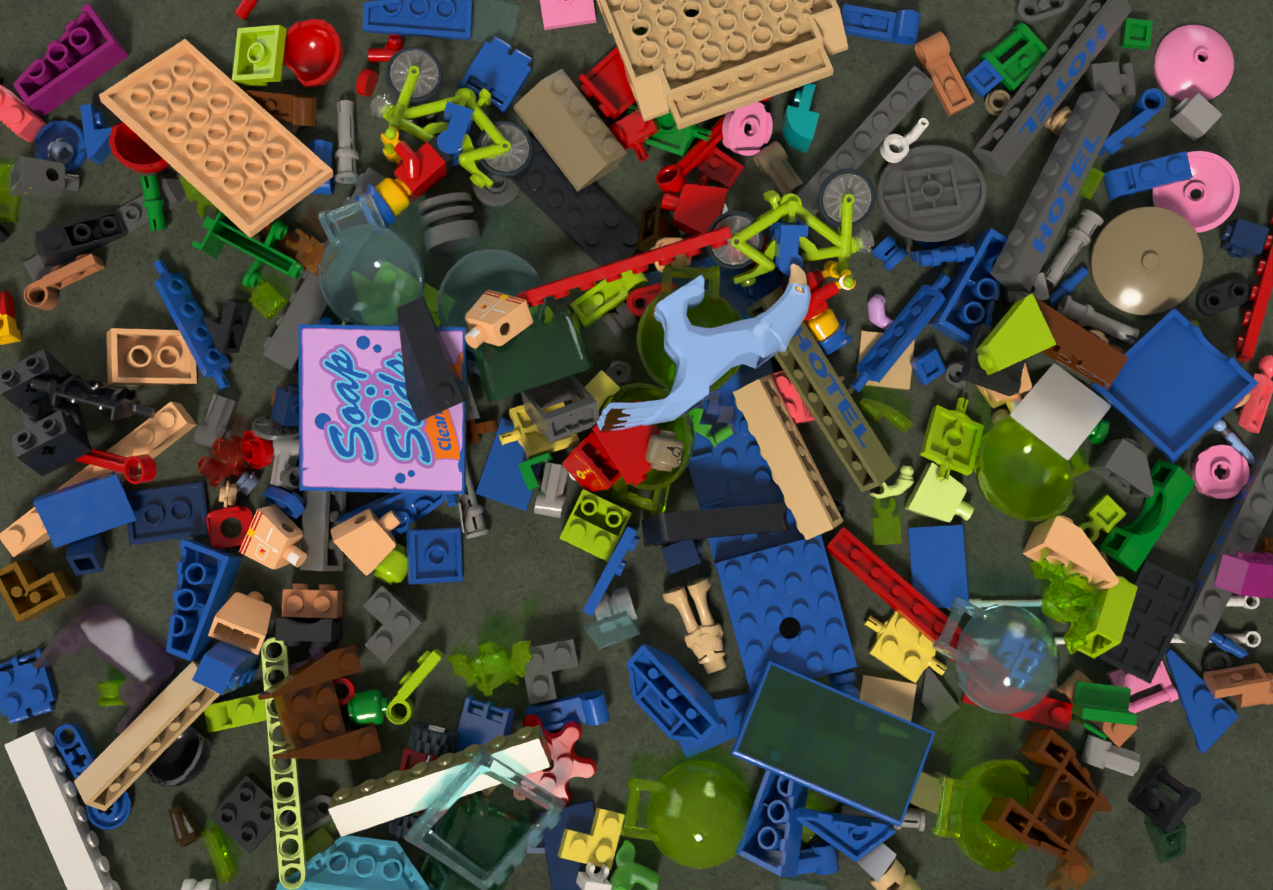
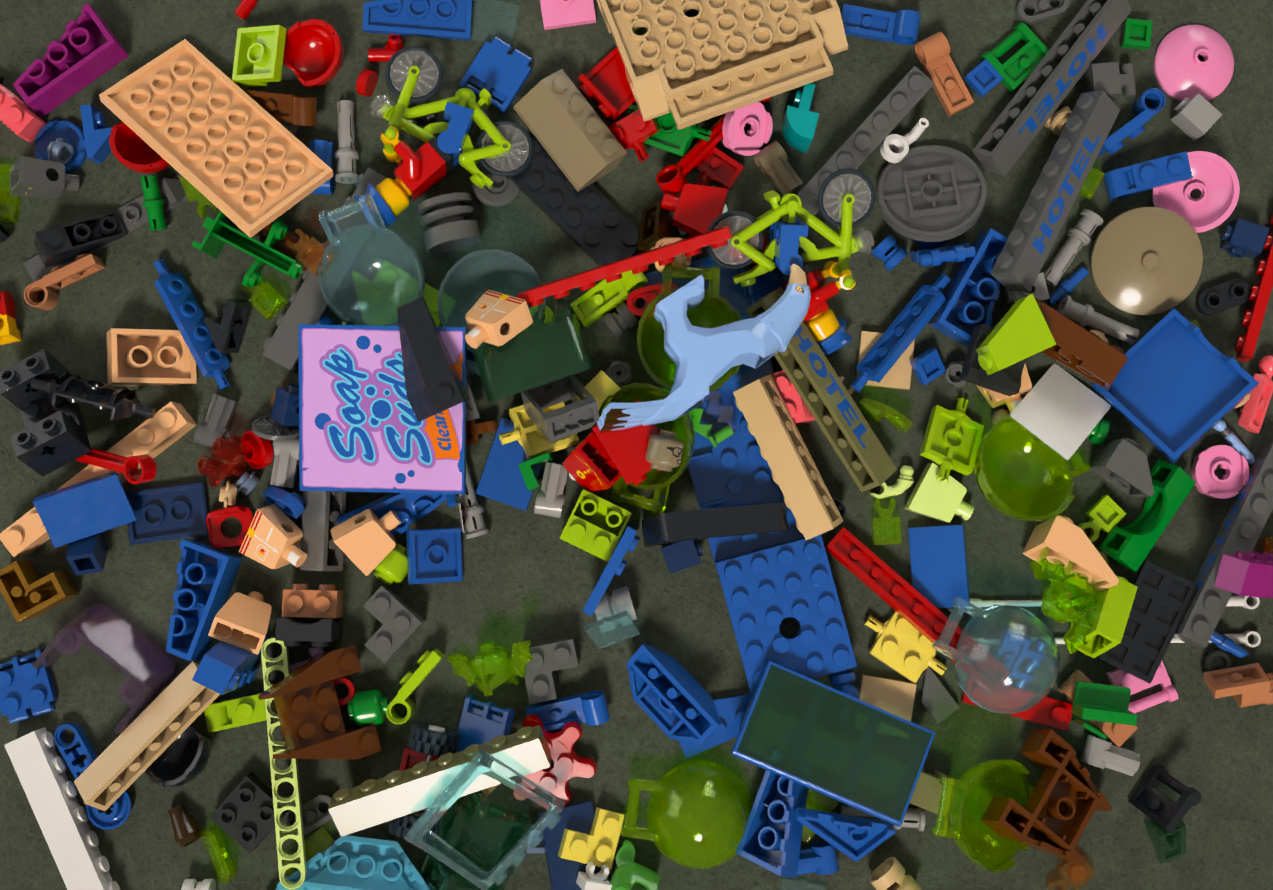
clear neon green wheel [97,679,137,706] -> none
dark grey plate [280,464,300,490] -> none
tan piece [662,576,727,674] -> none
white sticker [856,843,896,882] -> none
lavender arm [867,294,893,331] -> none
dark tan plate [984,89,1011,117] -> none
blue wing [1165,648,1240,754] -> none

